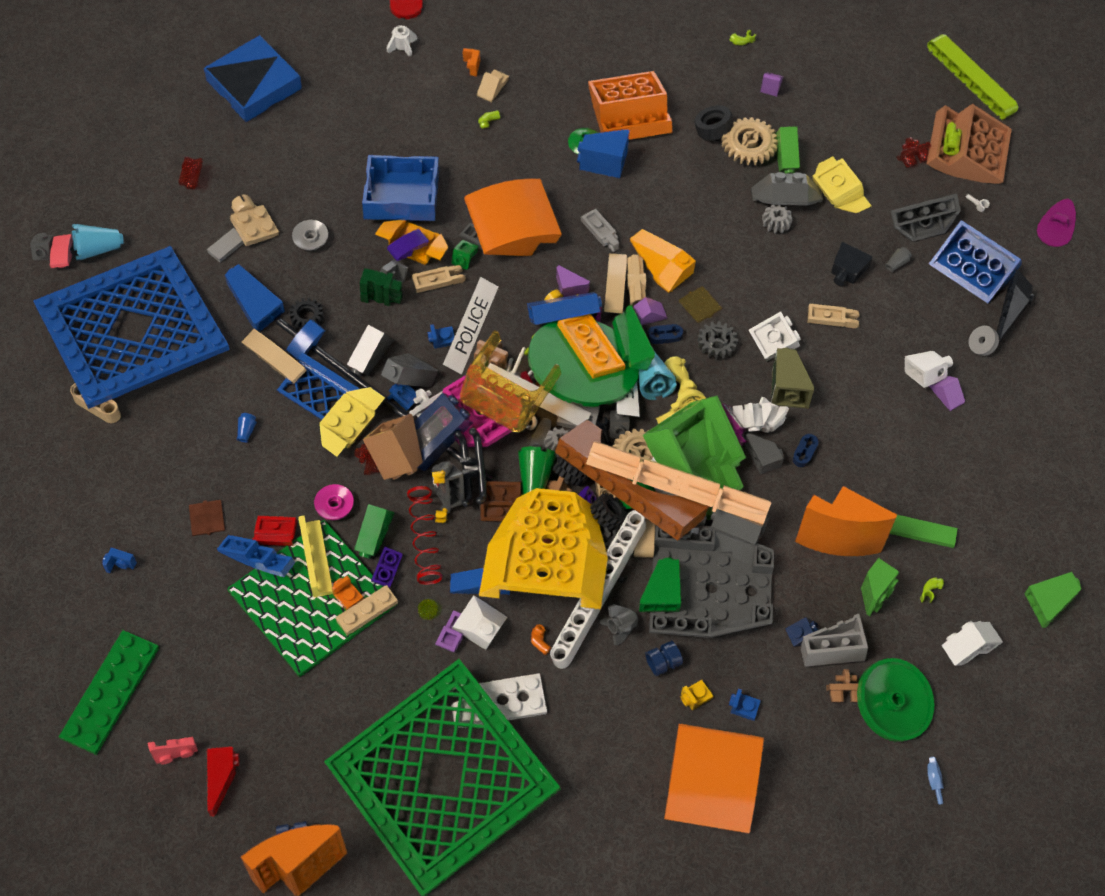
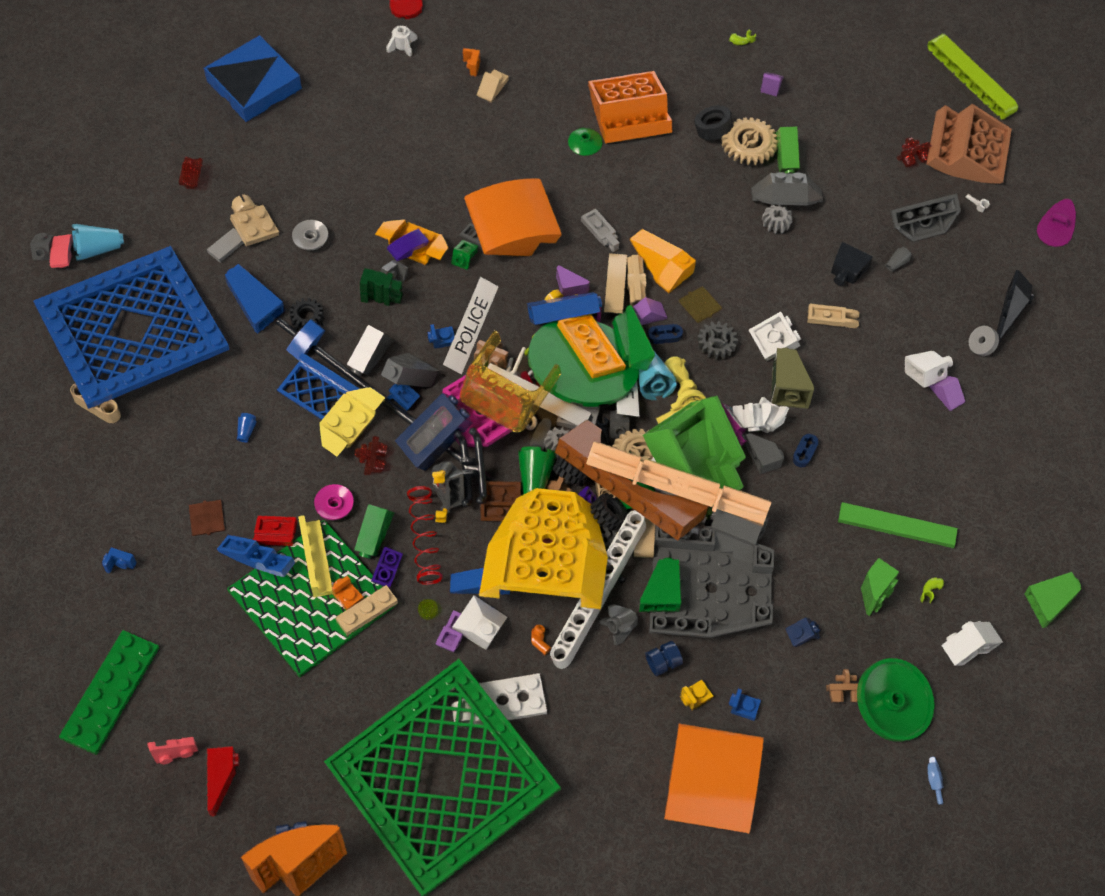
tan slope [242,329,307,383] -> none
blue tile [362,155,439,221] -> none
medium nougat slope [363,414,422,480] -> none
white hips [409,389,442,417] -> none
tan hinge [412,265,465,293] -> none
lime arm [478,110,500,128] -> none
blue slope [577,129,630,178] -> none
orange slope [795,486,897,556] -> none
light grey wedge [801,614,868,667] -> none
light yellow piece [812,157,871,213] -> none
blue slope [929,220,1022,304] -> none
lime hinge [943,122,962,155] -> none

